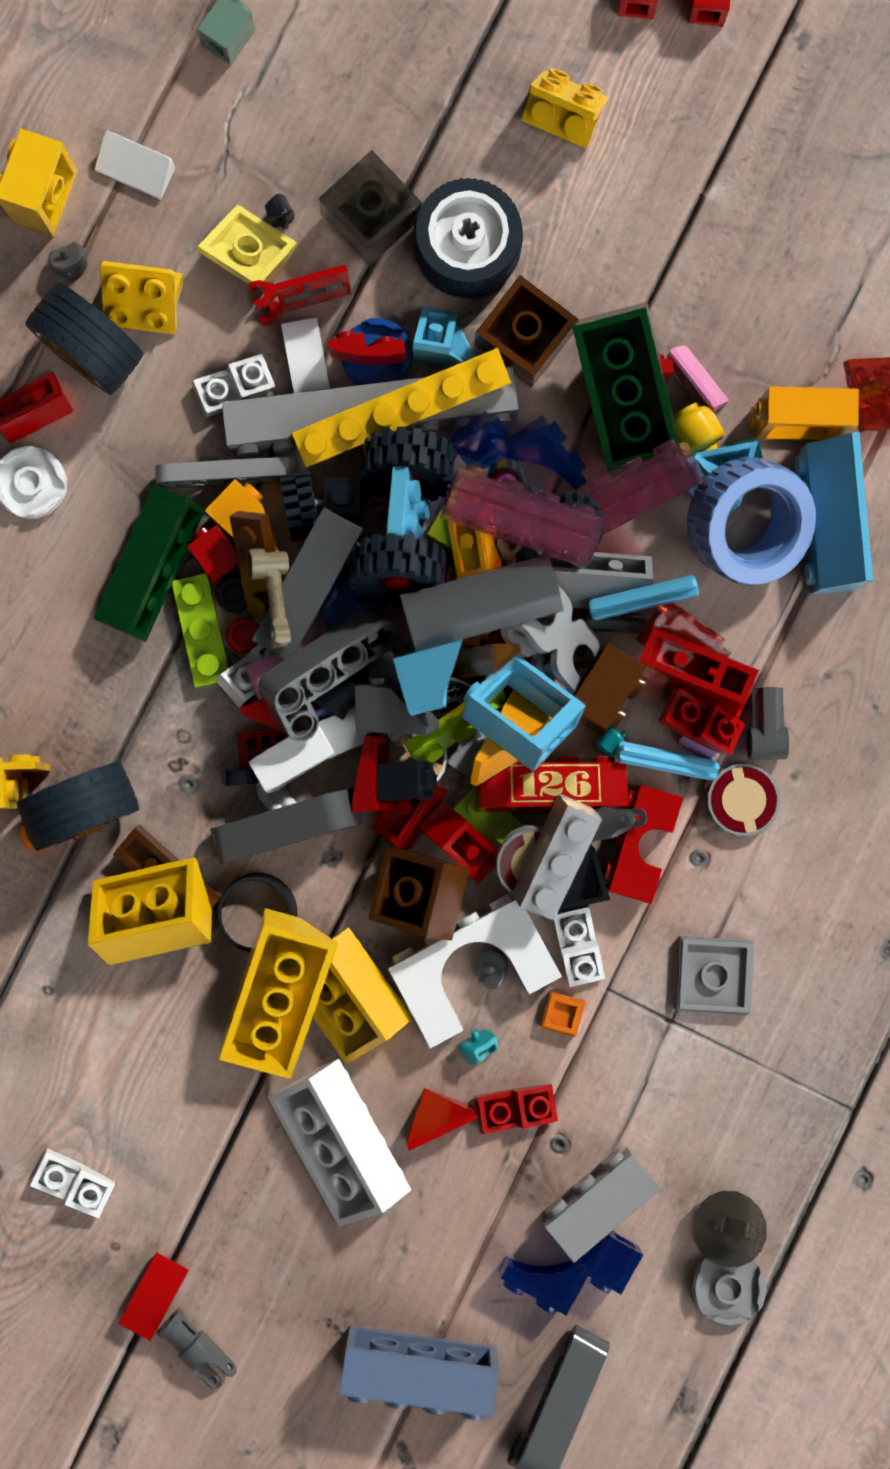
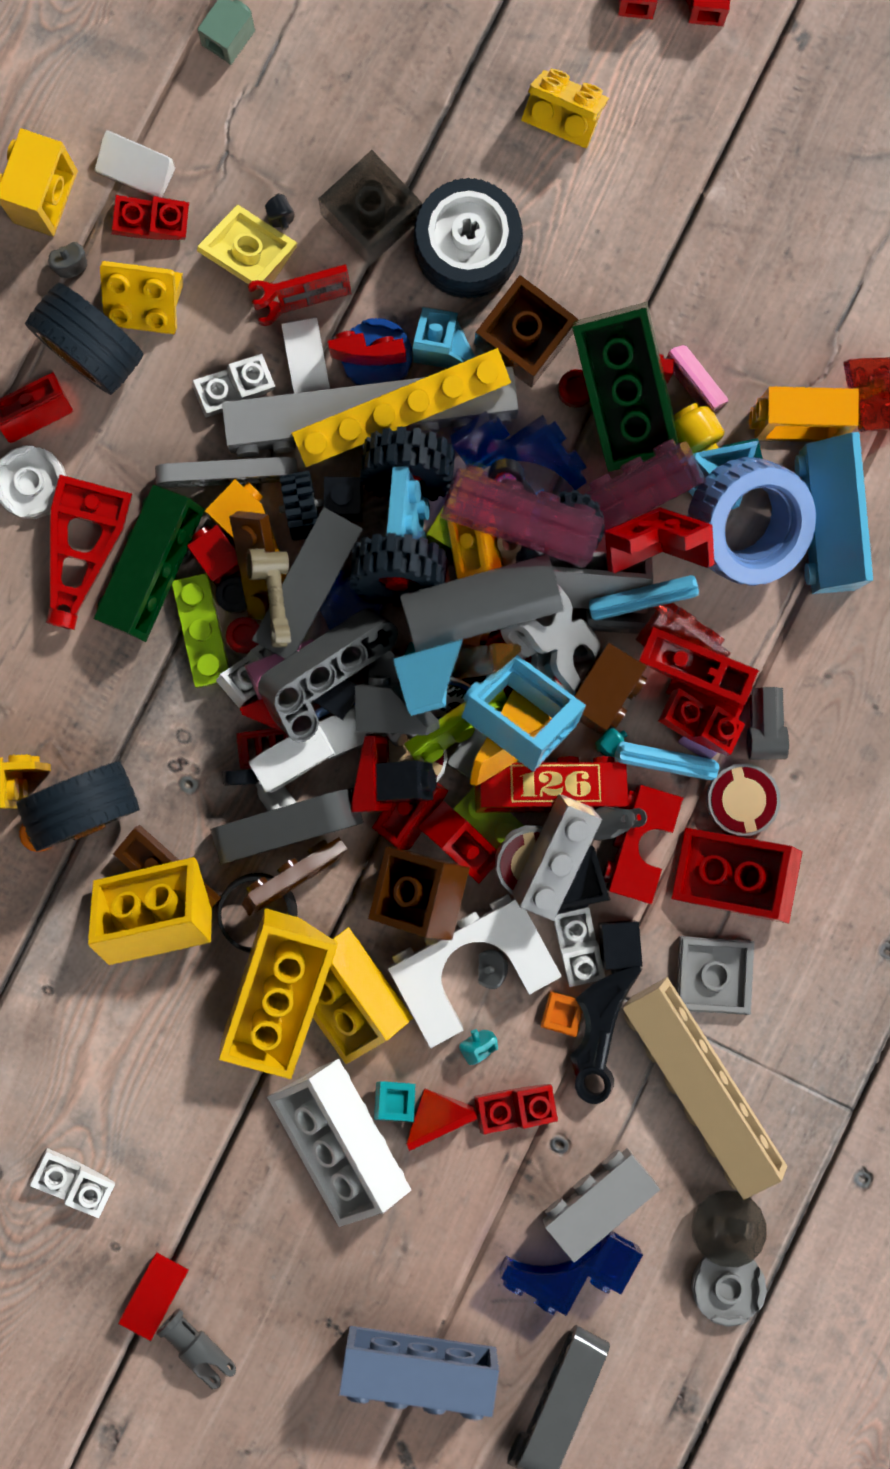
none -> red plate [46,474,133,630]
none -> red slope [111,195,189,240]
none -> plate [241,837,347,916]
none -> teal plate [374,1081,416,1123]
none -> red tile [558,369,590,408]
none -> black piece [570,966,642,1104]
none -> black brick [598,920,643,974]
none -> red panel [605,507,715,573]
none -> tan brick [622,977,788,1200]
none -> red slope [672,828,803,924]

